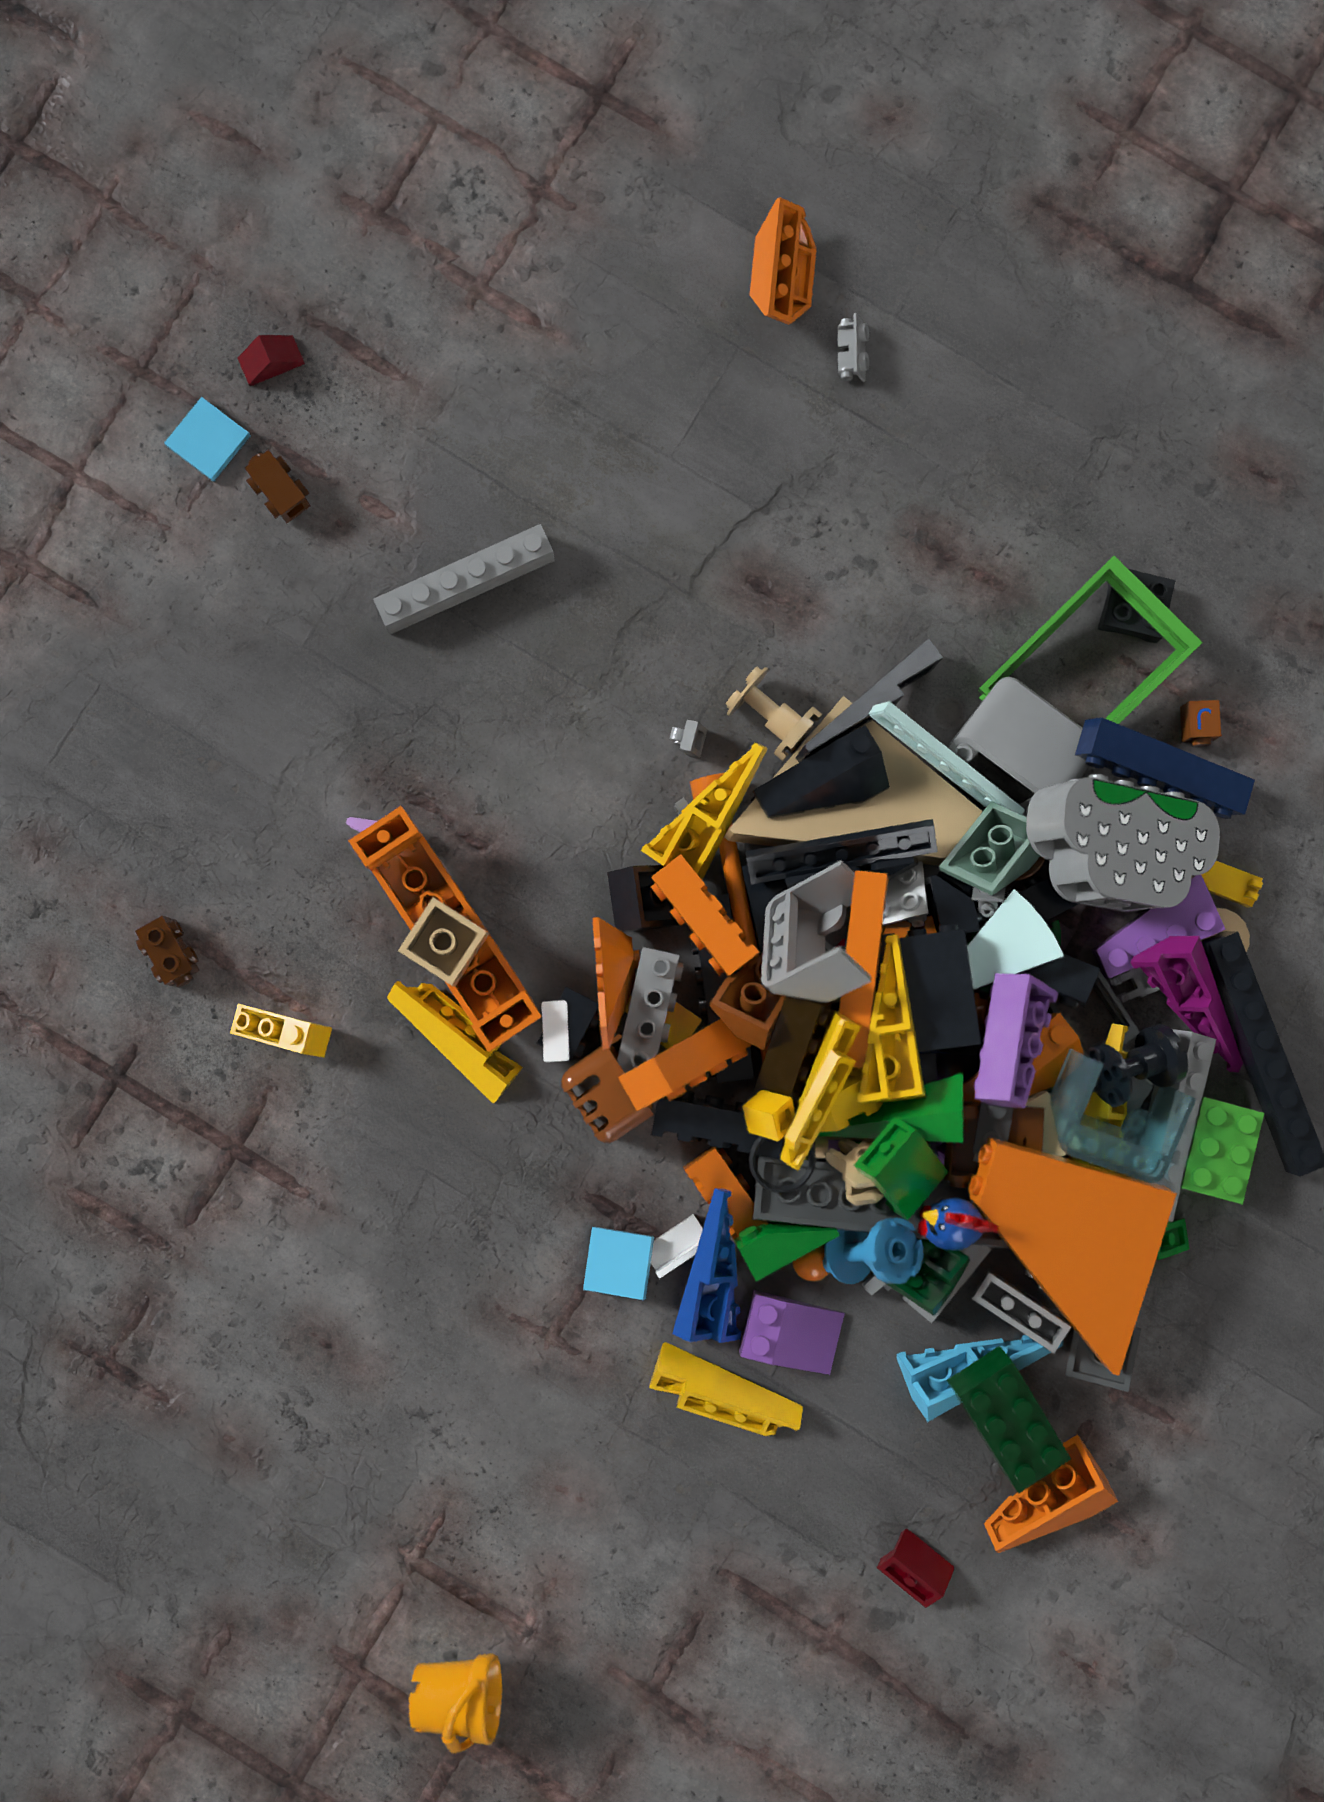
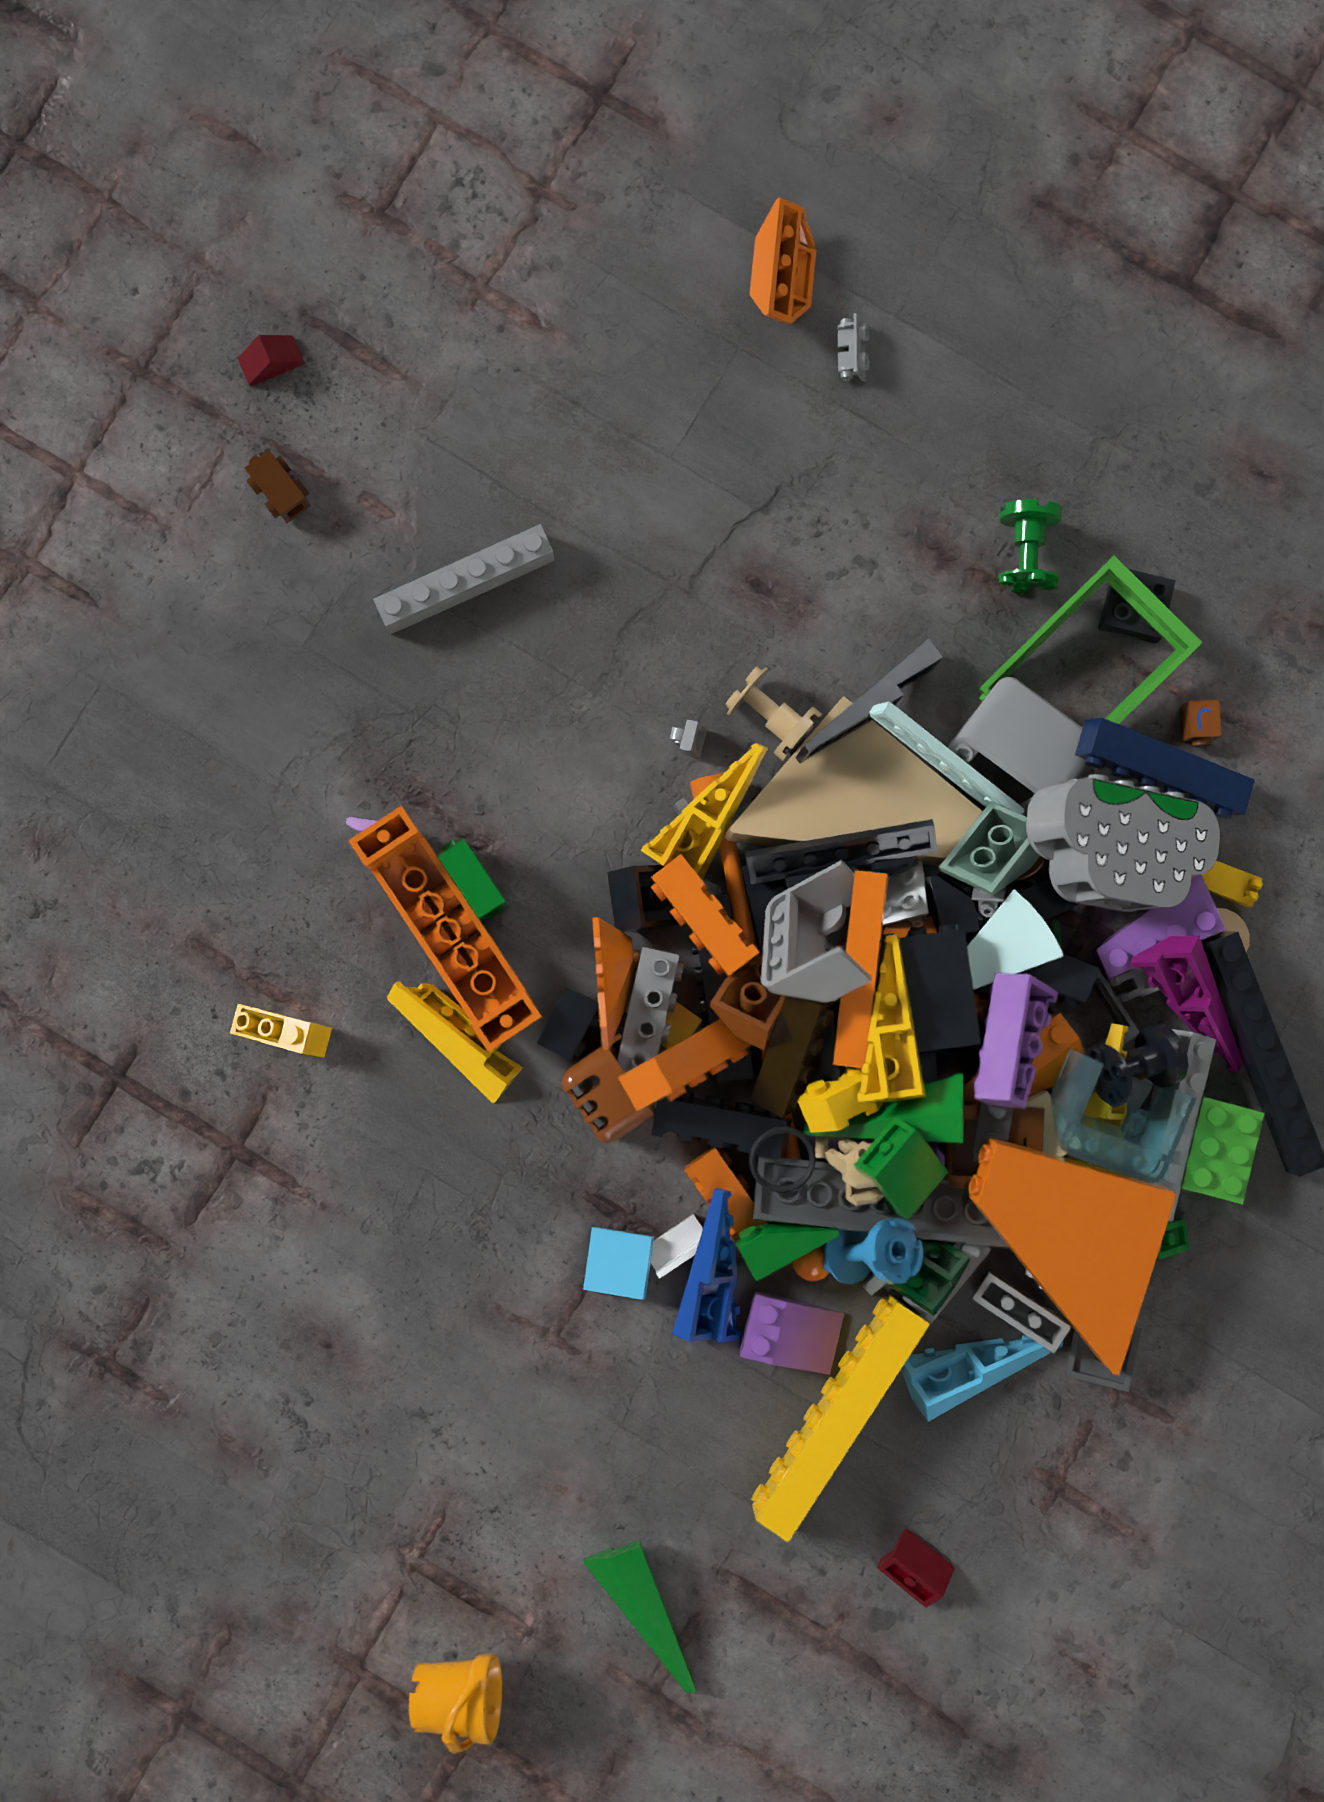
reddish brown brick [135,916,200,988] -> none
medium azure tile [164,397,251,482] -> none
tan brick [398,897,489,986] -> none
white sticker [542,1001,569,1062] -> none
yellow wedge [649,1342,803,1436] -> none
yellow panel [742,1090,795,1141] -> none
black wedge [752,725,890,818] -> none
yellow wedge [780,1011,861,1171] -> none
blue piece [917,1198,999,1251] -> none
dark green brick [947,1346,1071,1494] -> none
orange wedge [984,1435,1118,1553] -> none
none -> green window [438,839,509,923]
none -> green wedge [583,1539,696,1693]
none -> yellow brick [751,1294,930,1542]
none -> green piece [997,499,1062,593]

